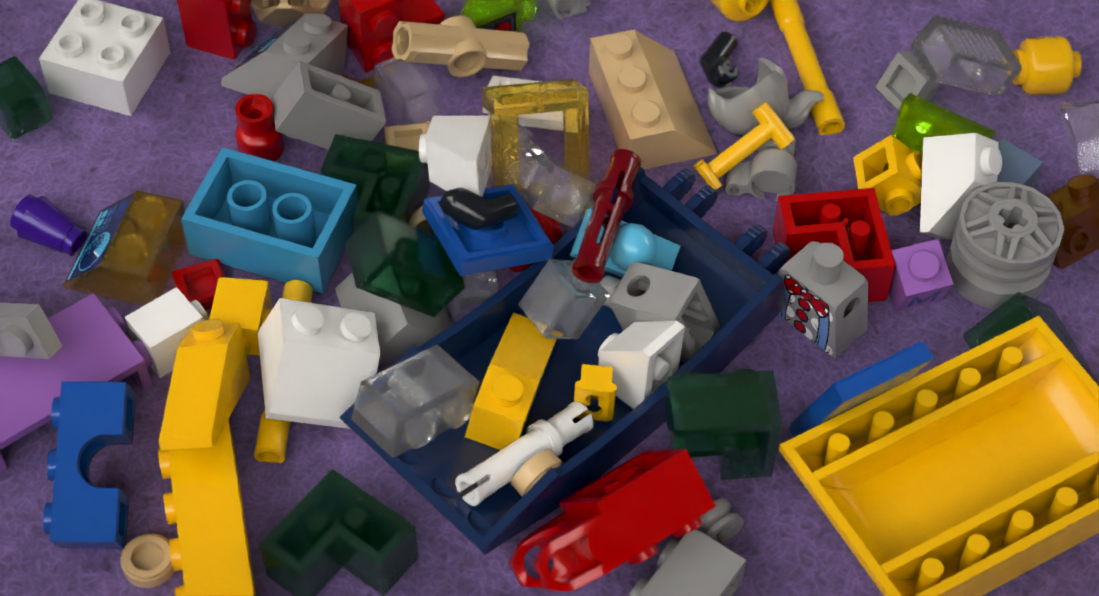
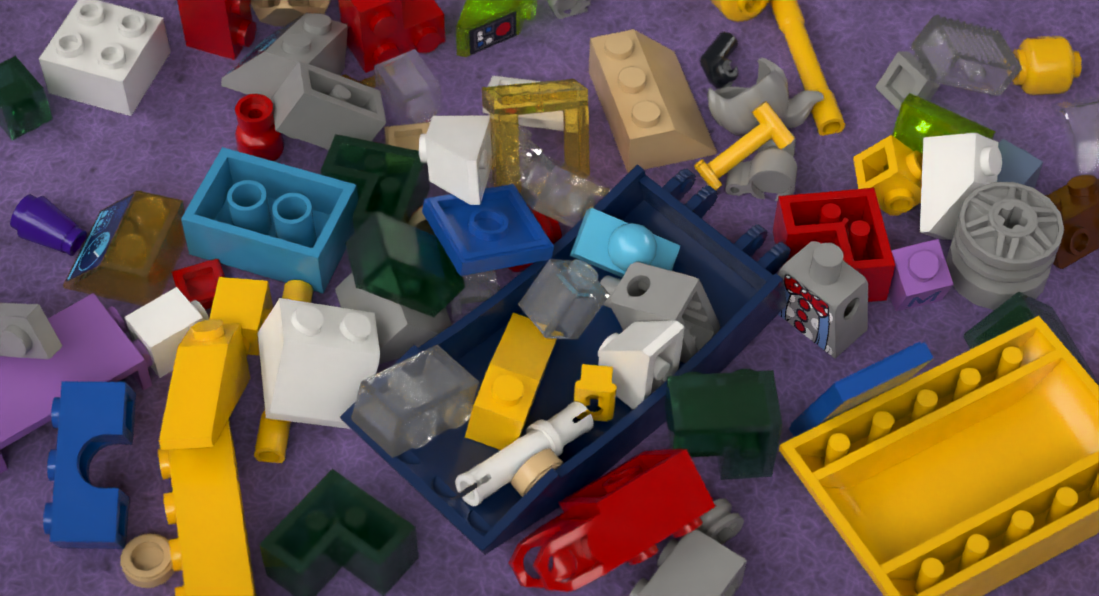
tan piece [391,15,530,77] -> none
black arm [440,188,518,230] -> none
dark red pin [571,149,642,283] -> none

